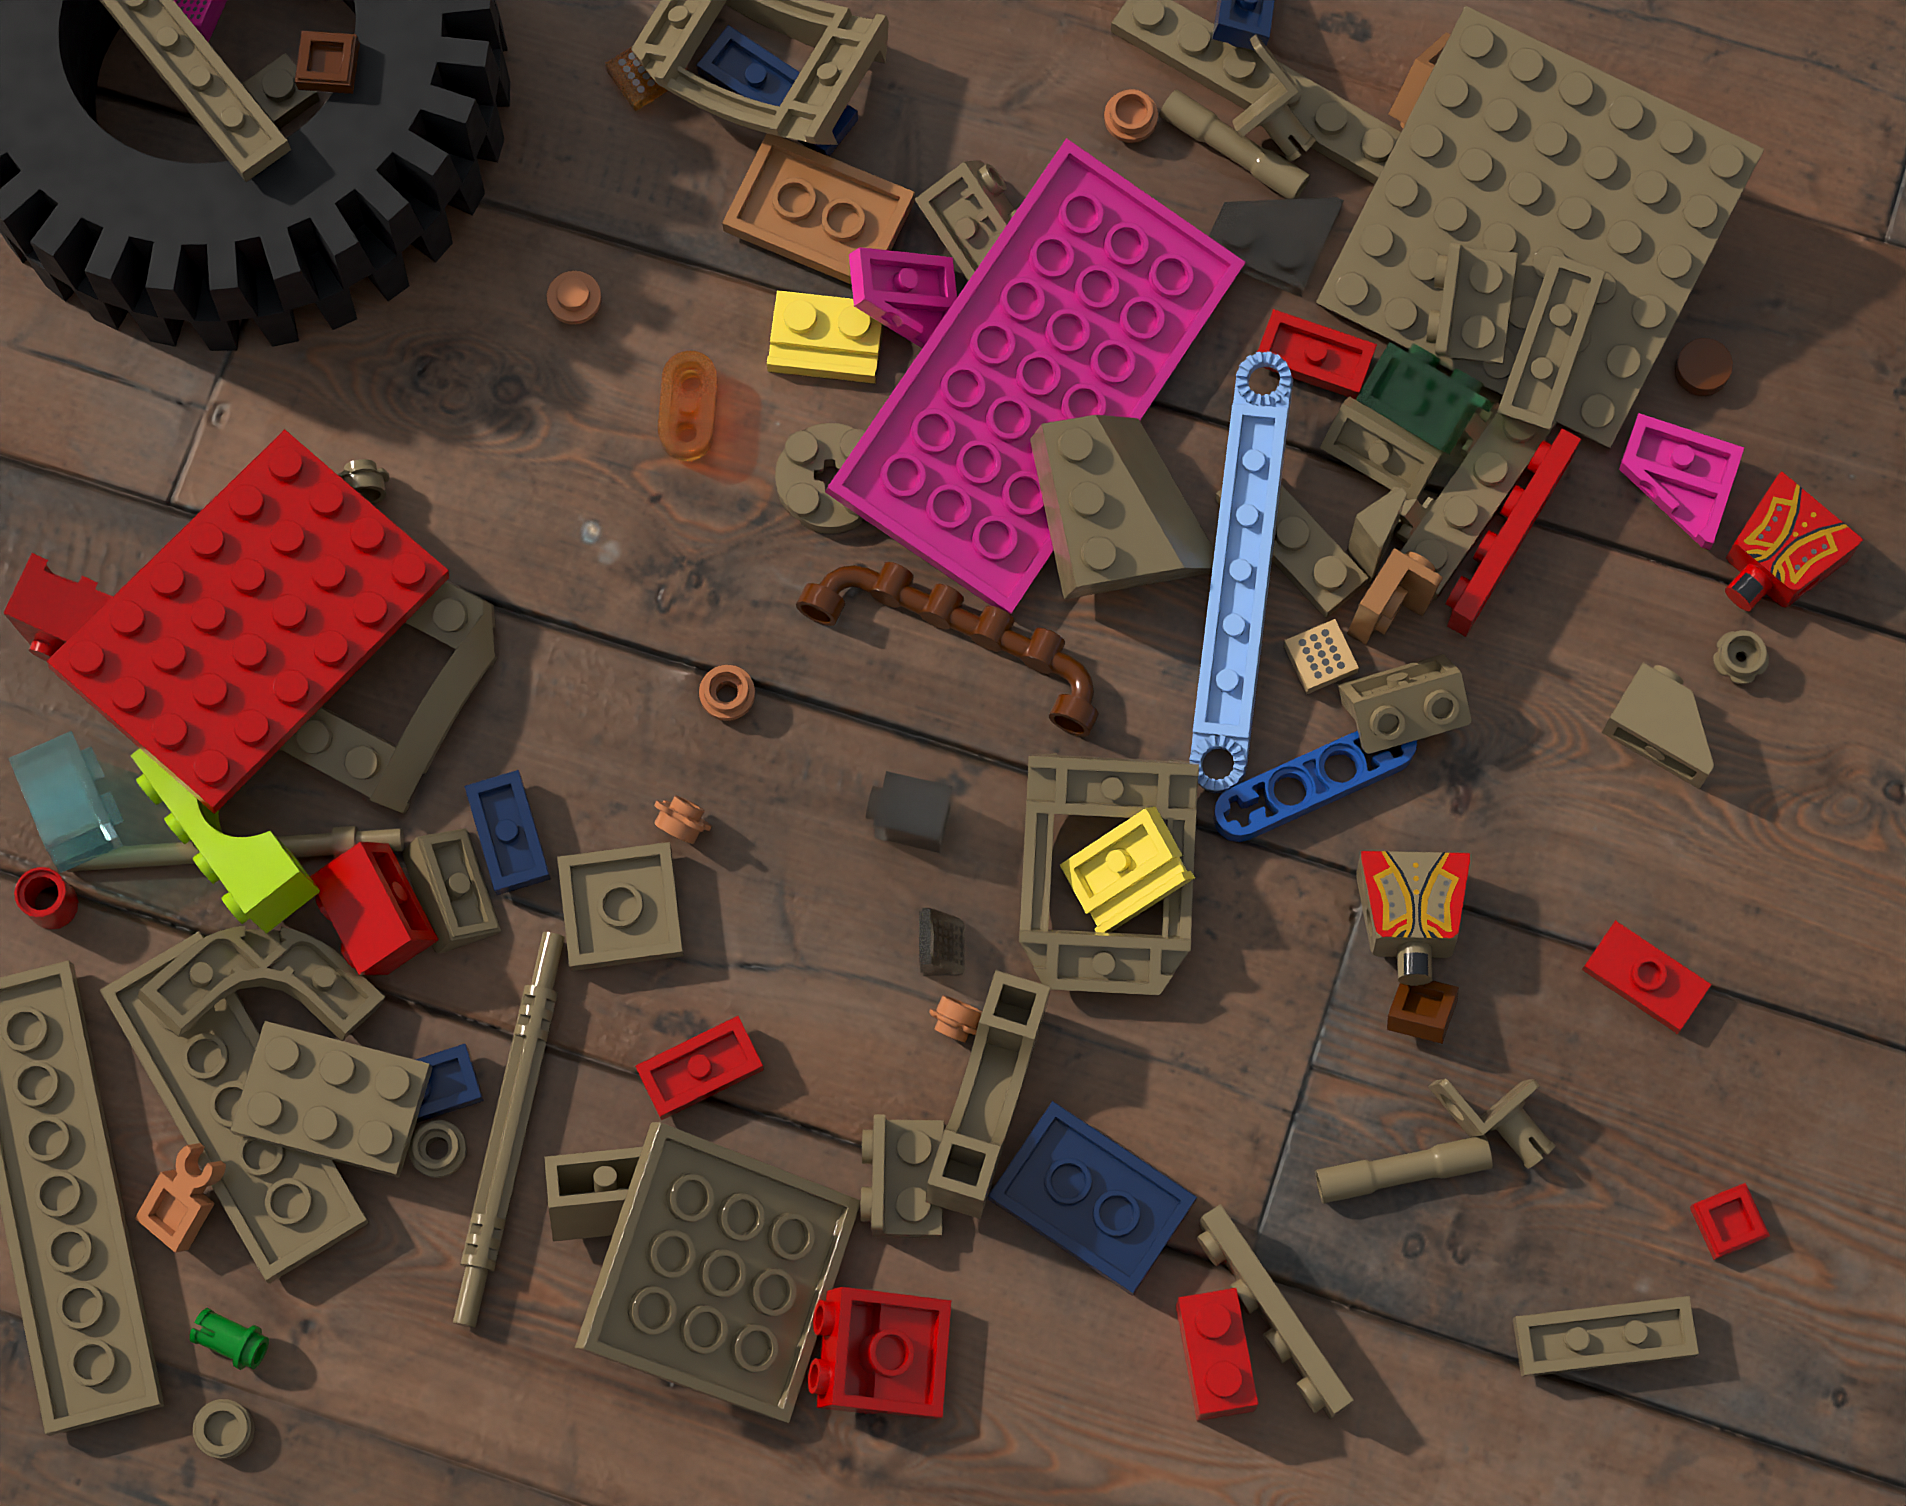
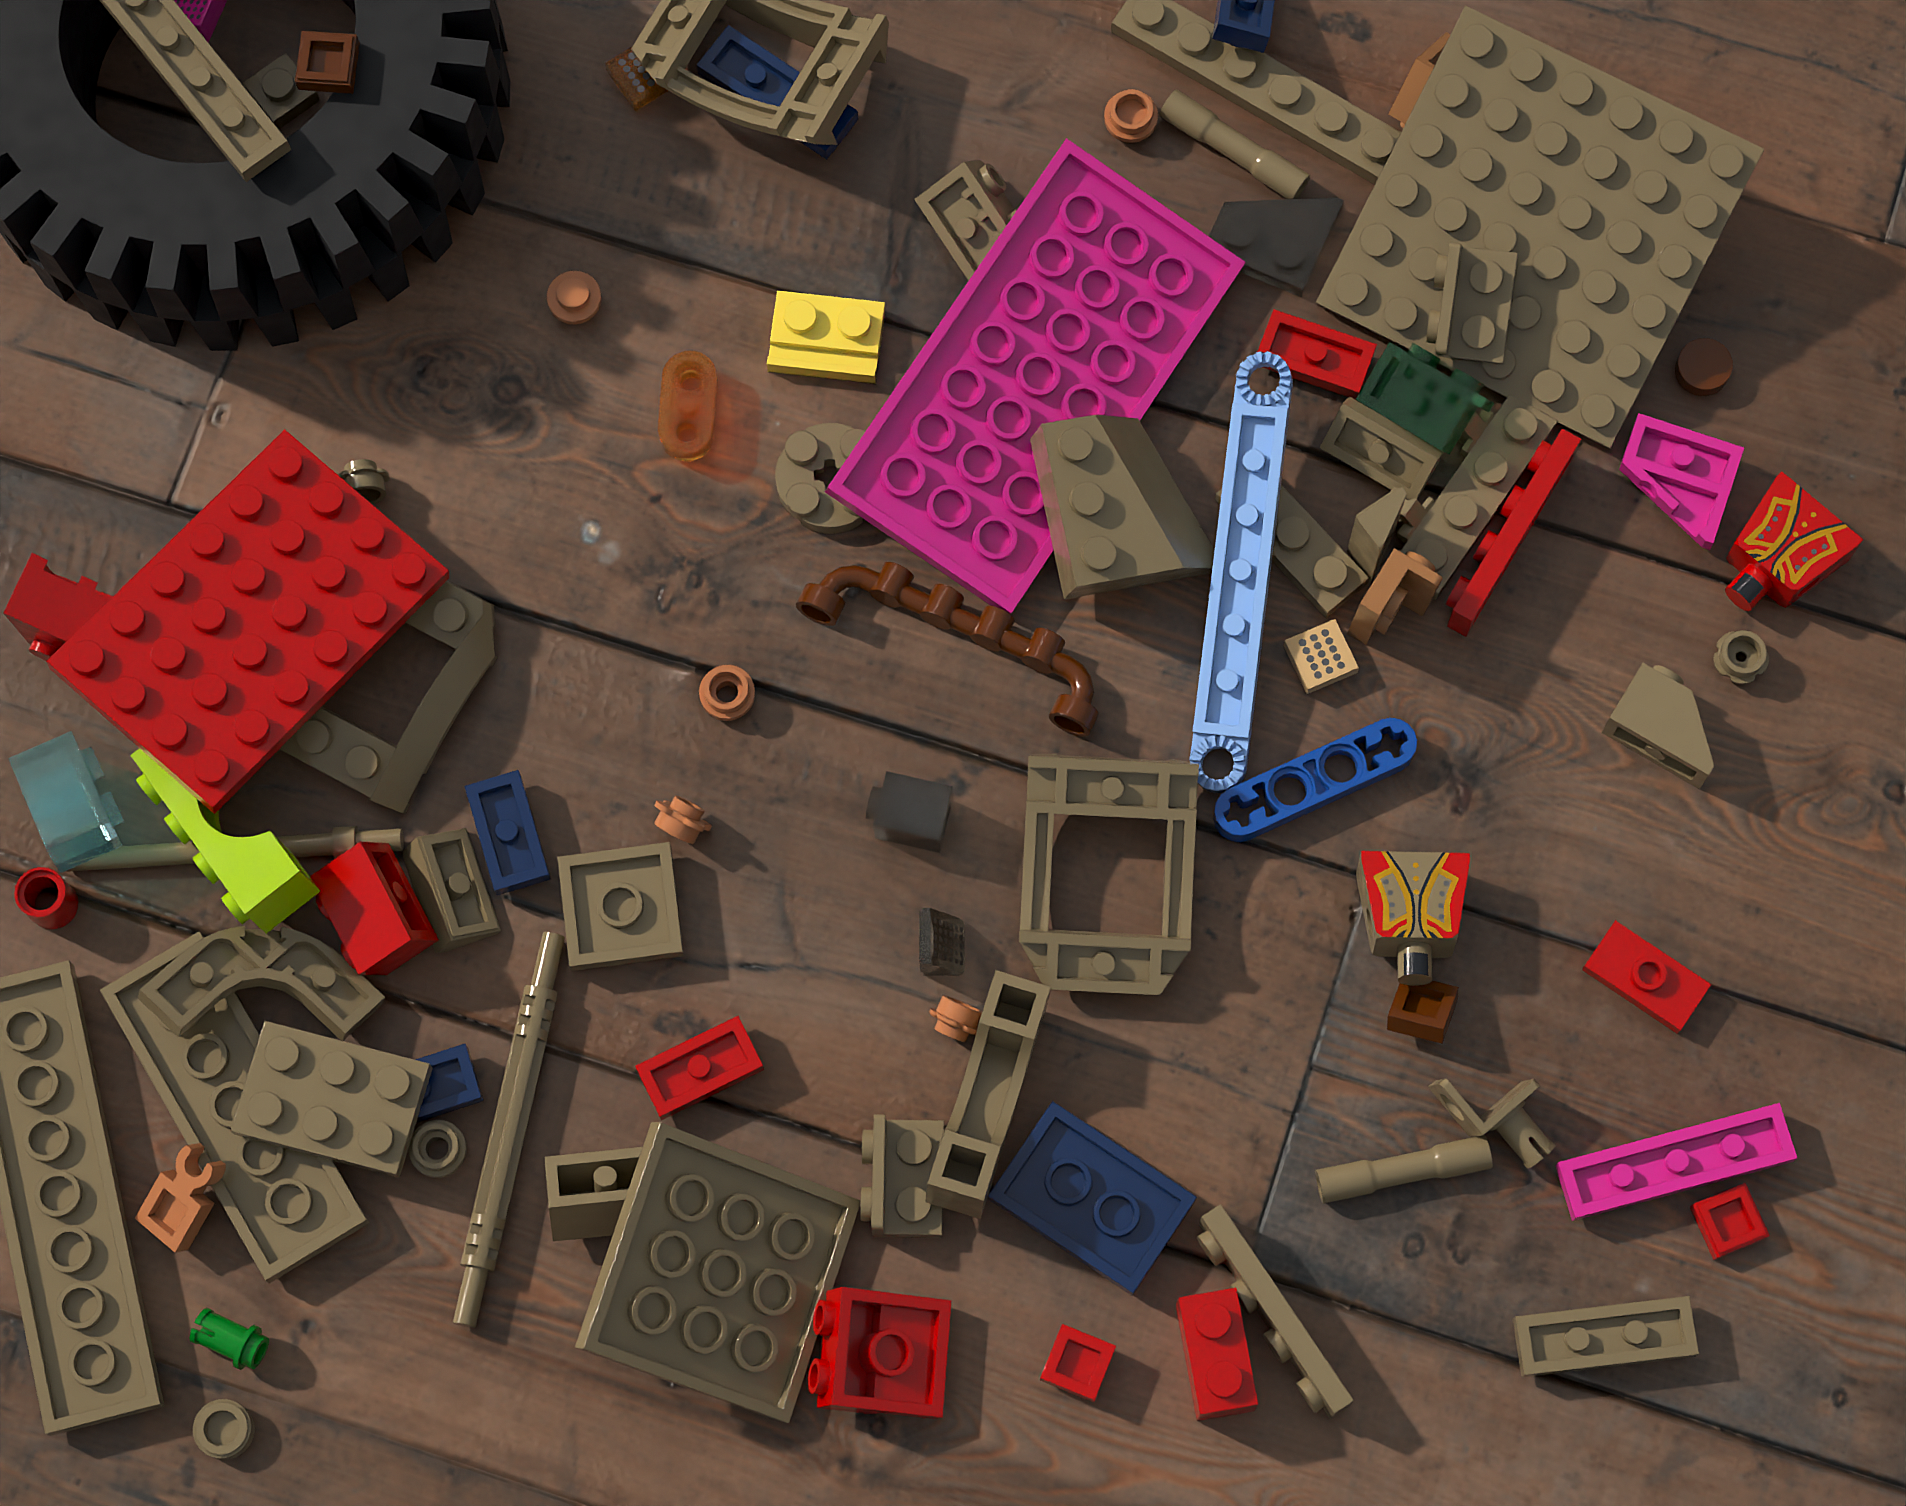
medium nougat plate [722,133,915,285] -> none
dark pink wing [849,247,957,348] -> none
light yellow plate [1060,807,1195,933] -> none
dark tan bracket [1232,34,1316,161] -> none
dark tan bracket [1337,654,1472,754] -> none
dark tan plate [1497,253,1606,430] -> none
none -> red plate [1040,1324,1116,1402]
none -> dark pink plate [1555,1103,1797,1221]

